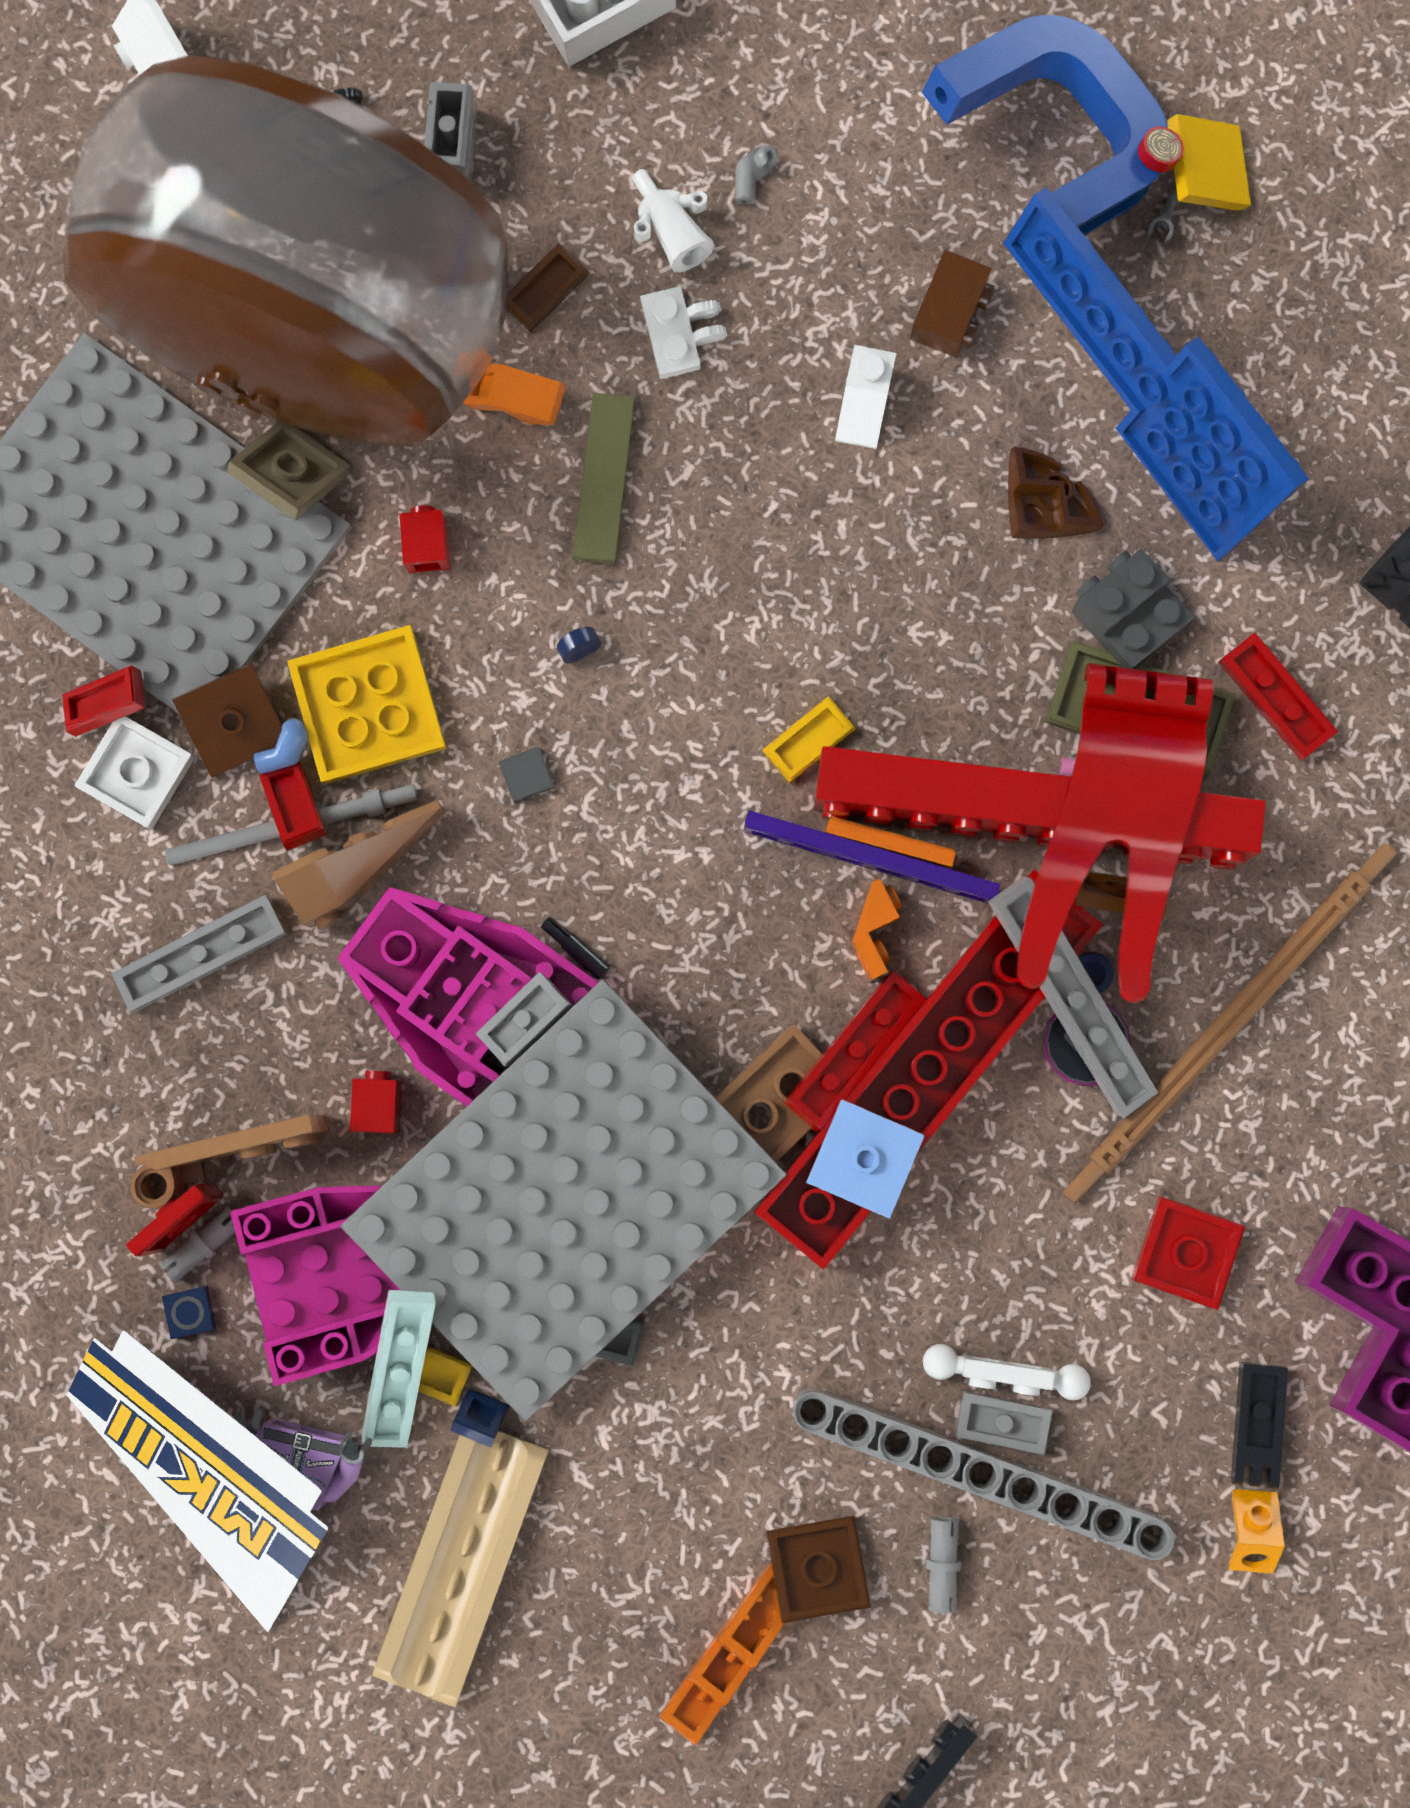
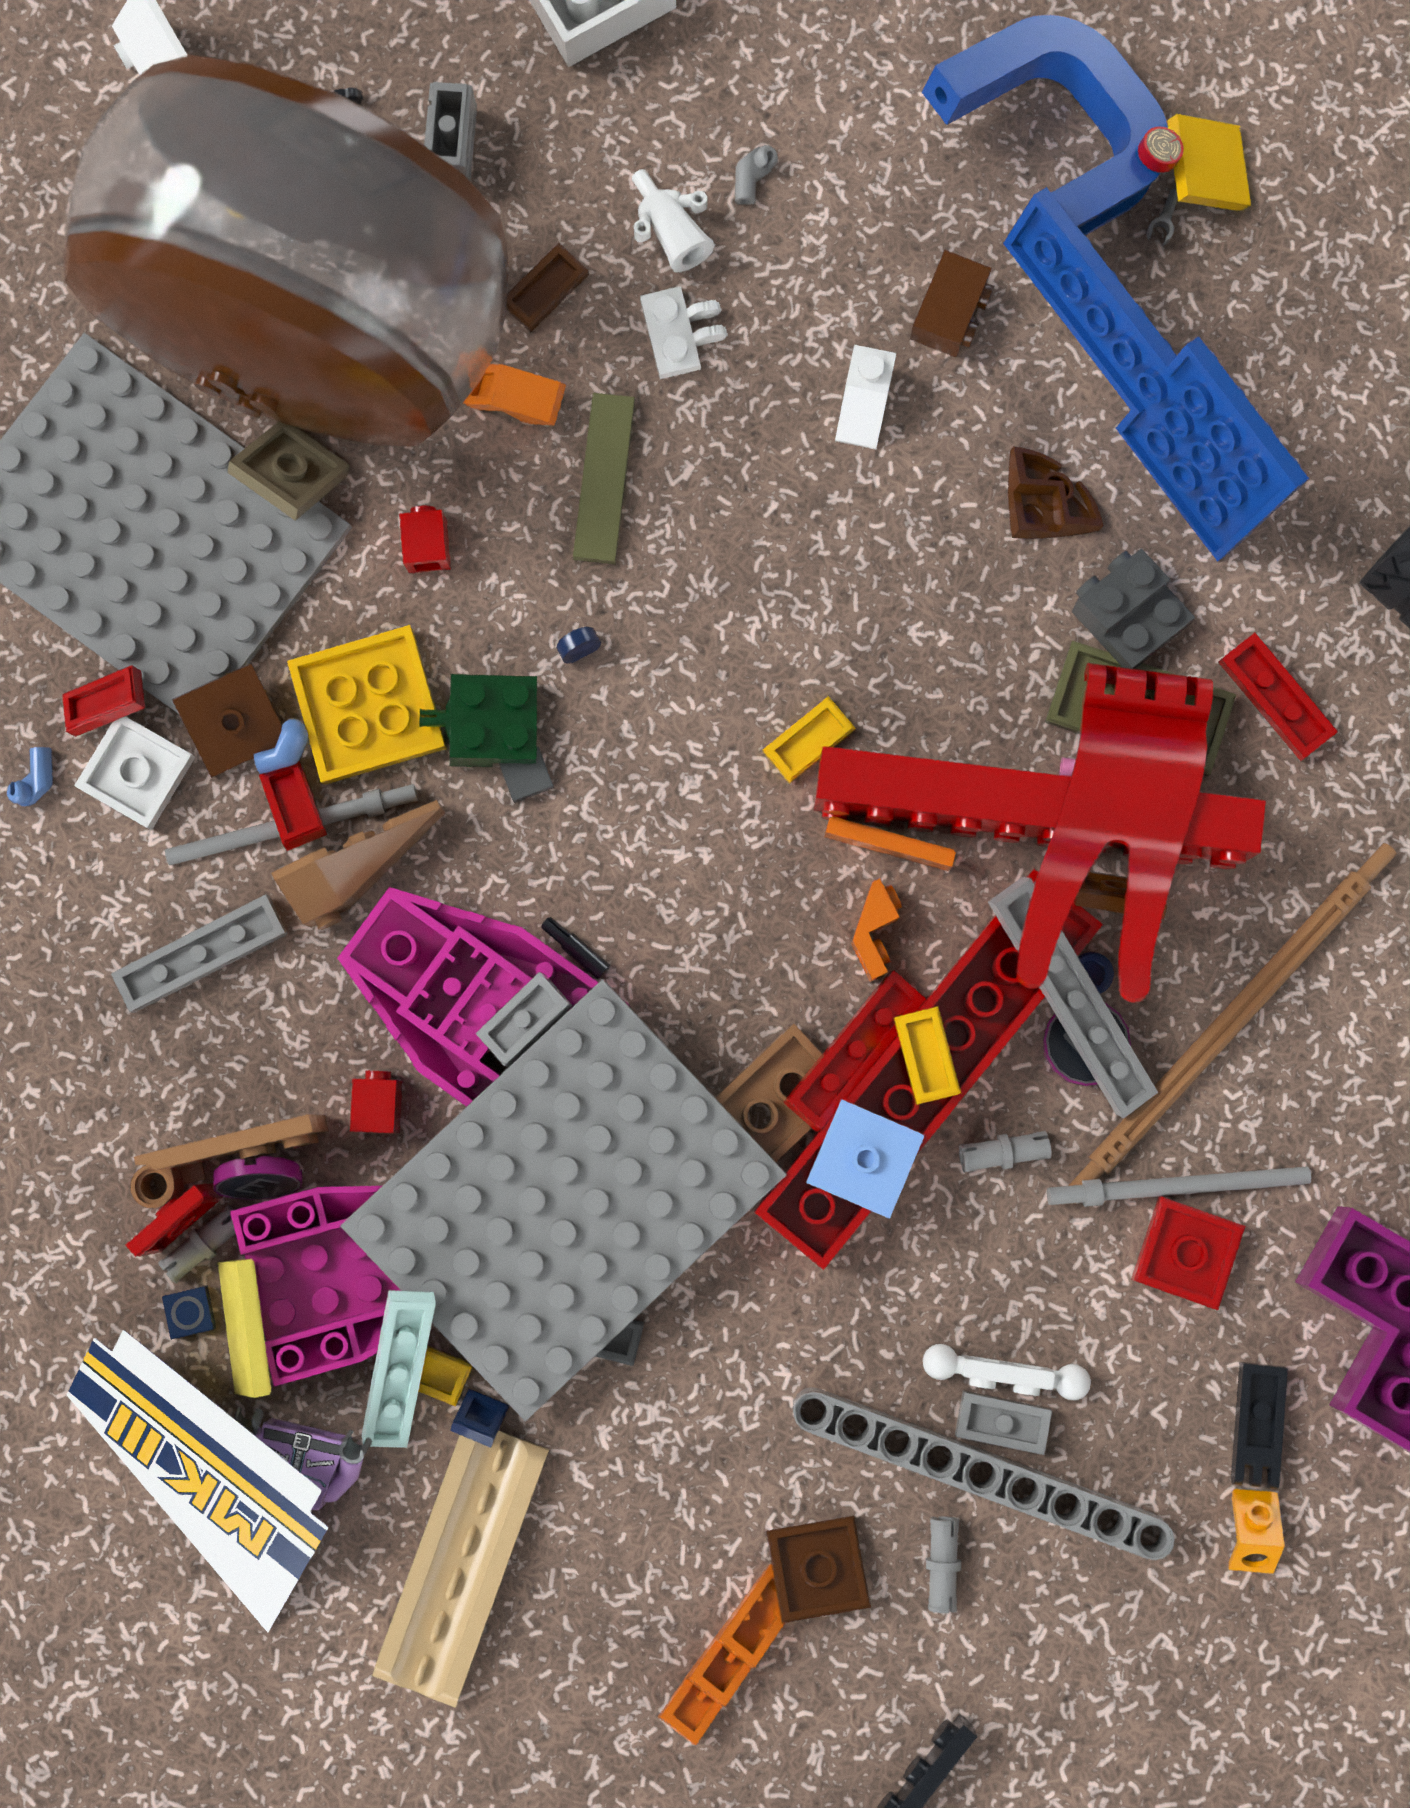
dark purple tile [744,810,1001,904] -> none
none -> medium blue arm [7,747,53,806]
none -> tile [213,1156,302,1200]
none -> light yellow tile [218,1259,271,1398]
none -> dark green plate [419,674,537,767]
none -> yellow tile [894,1007,961,1105]
none -> light grey pin [959,1131,1051,1173]
none -> light grey bar [1047,1166,1311,1207]

